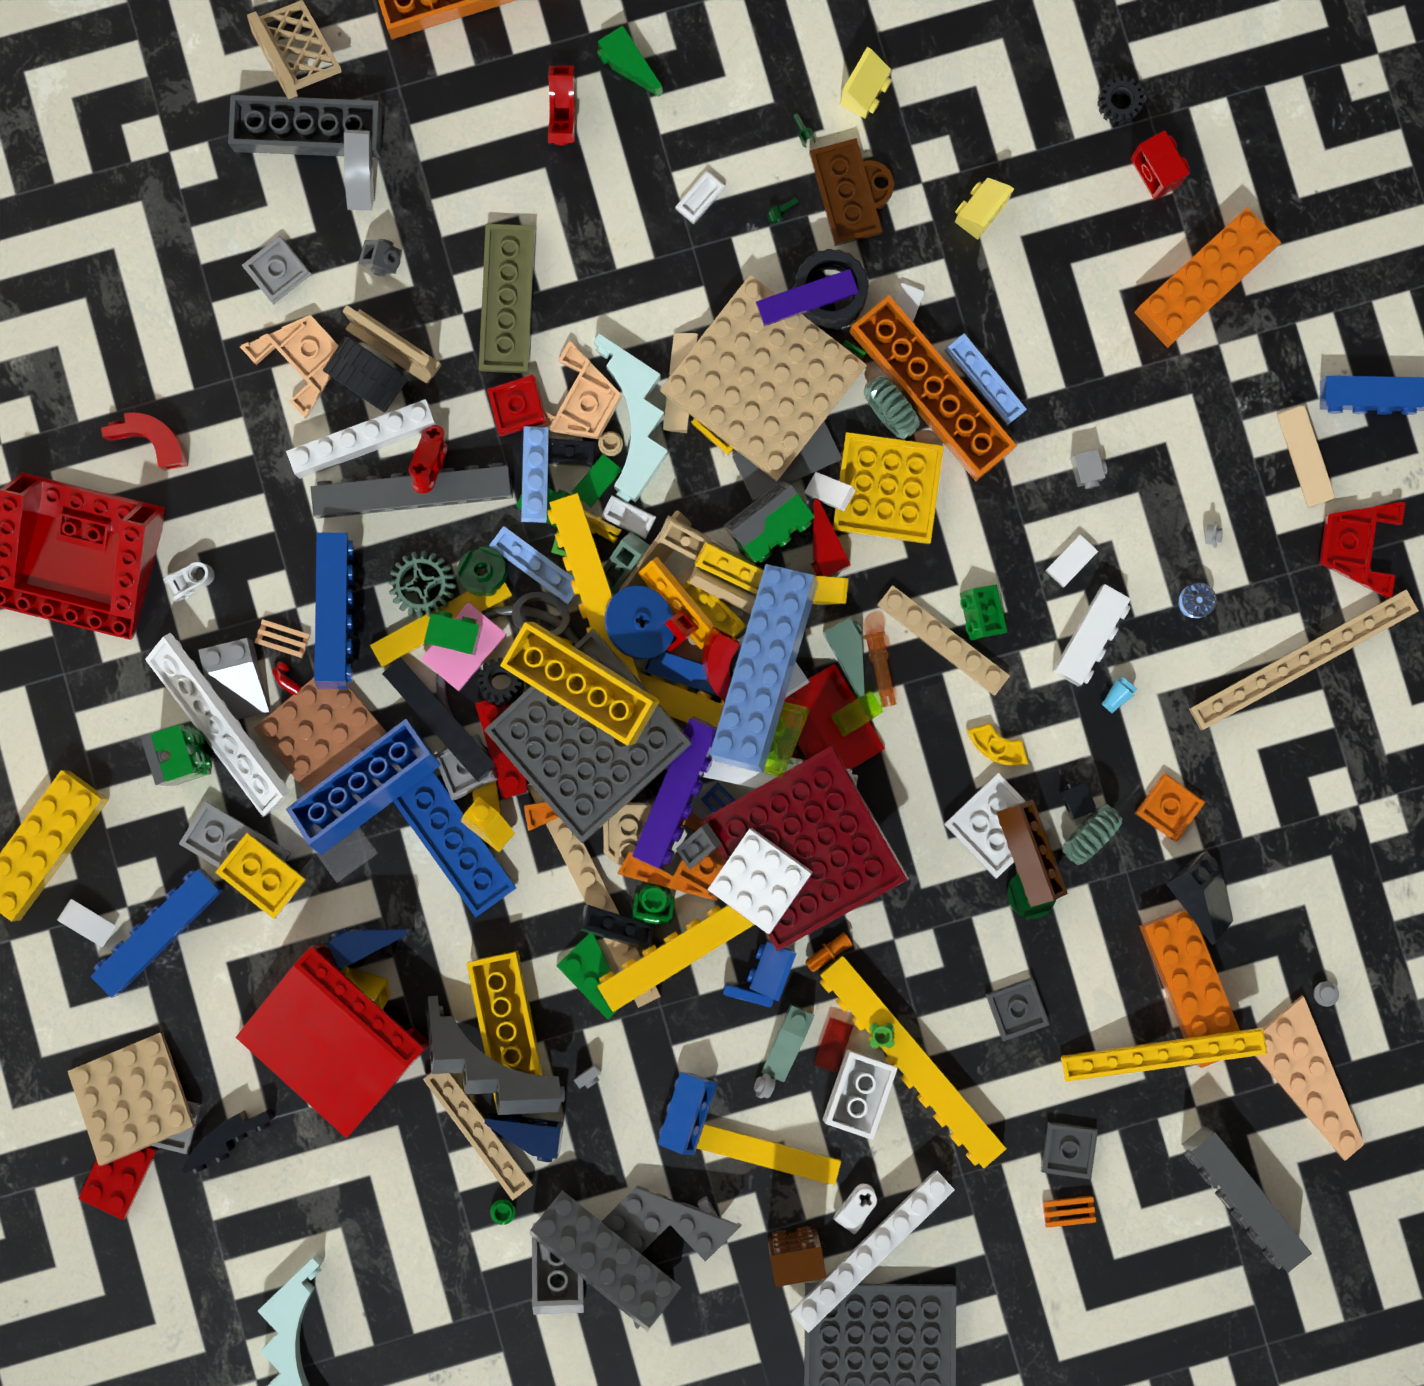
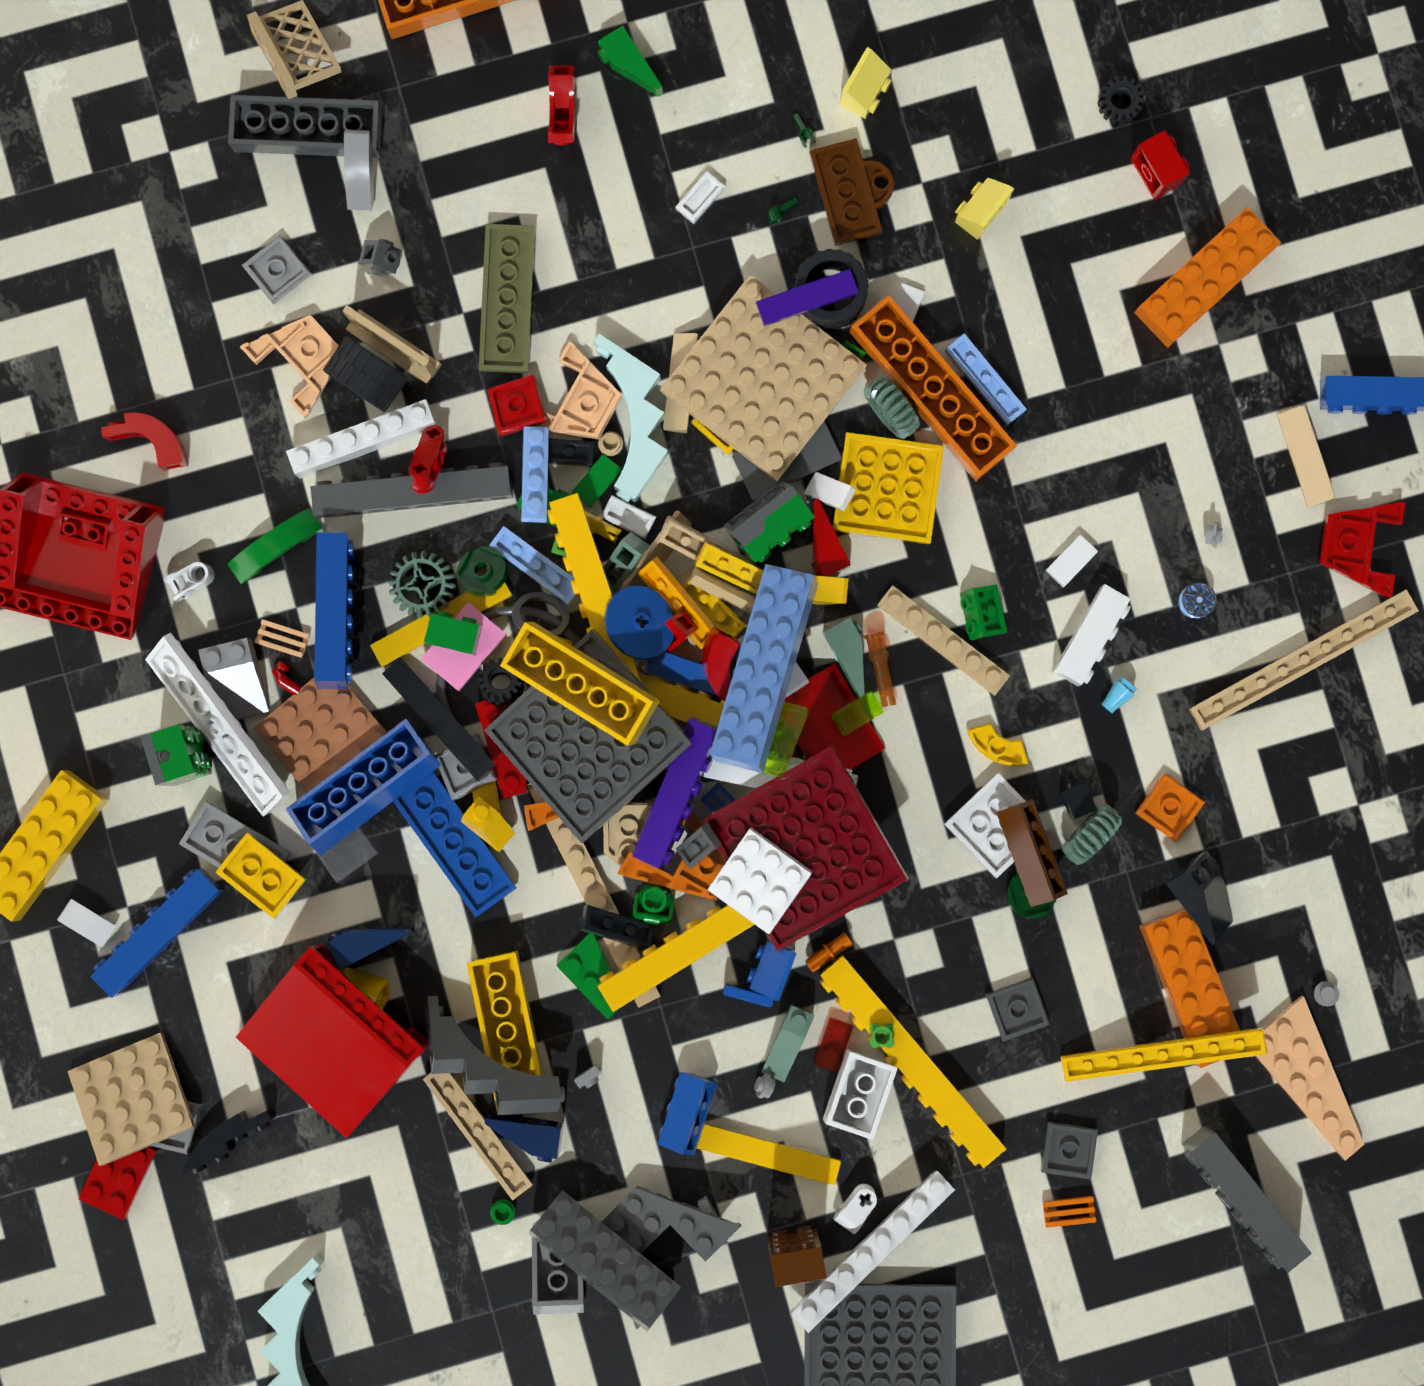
light grey brick [1070,449,1107,489] -> none
none -> green slope [228,508,323,584]

